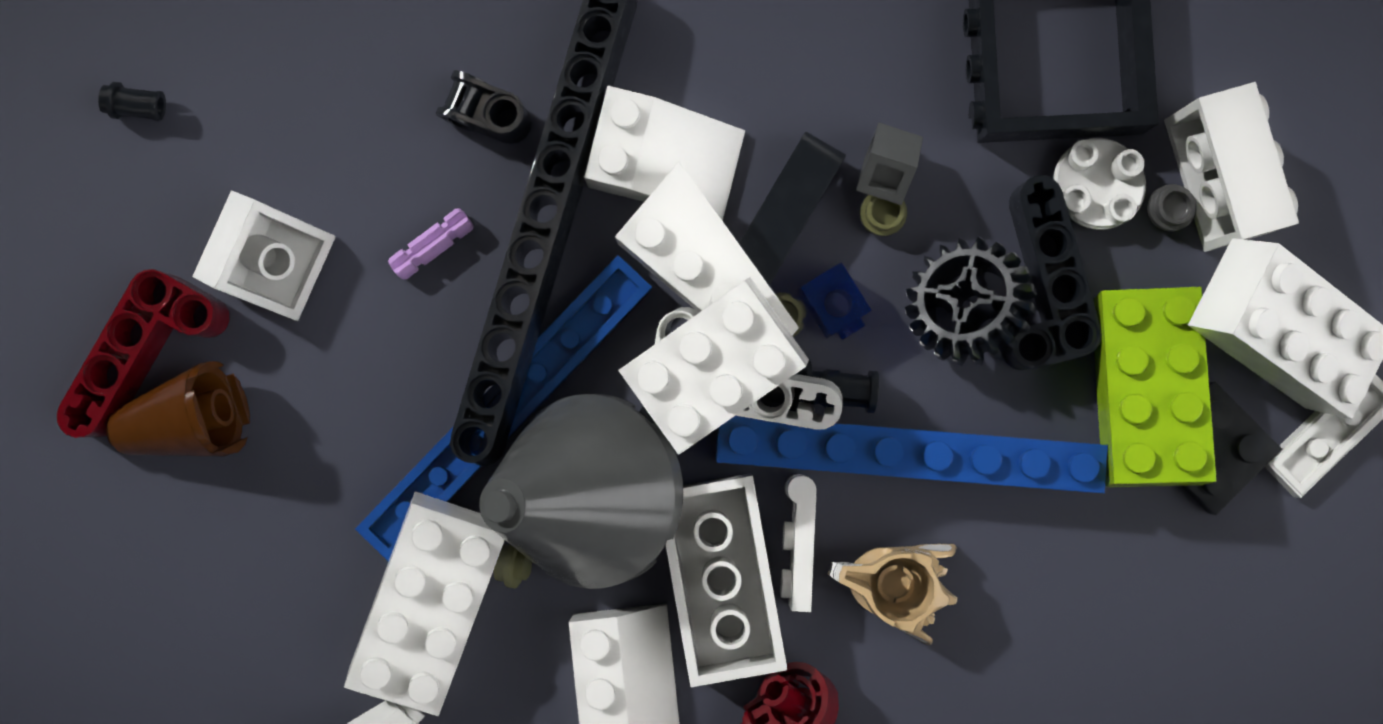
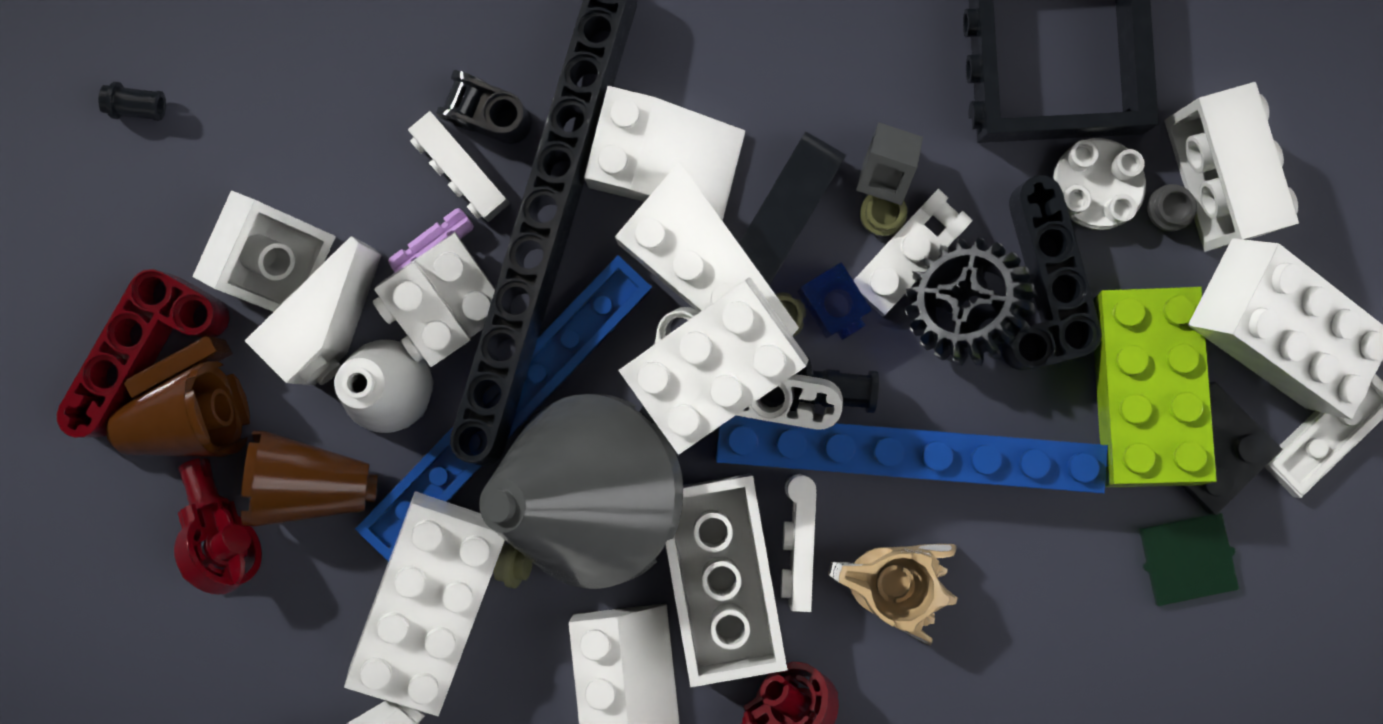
none -> reddish brown tile [124,336,233,398]
none -> dark red pin [174,458,262,595]
none -> reddish brown cone [241,430,378,527]
none -> white slope [245,236,381,386]
none -> white cone [334,340,434,433]
none -> white plate [373,232,495,367]
none -> white piece [408,111,510,222]
none -> white plate [848,188,973,317]
none -> clear green piece [1139,513,1239,606]

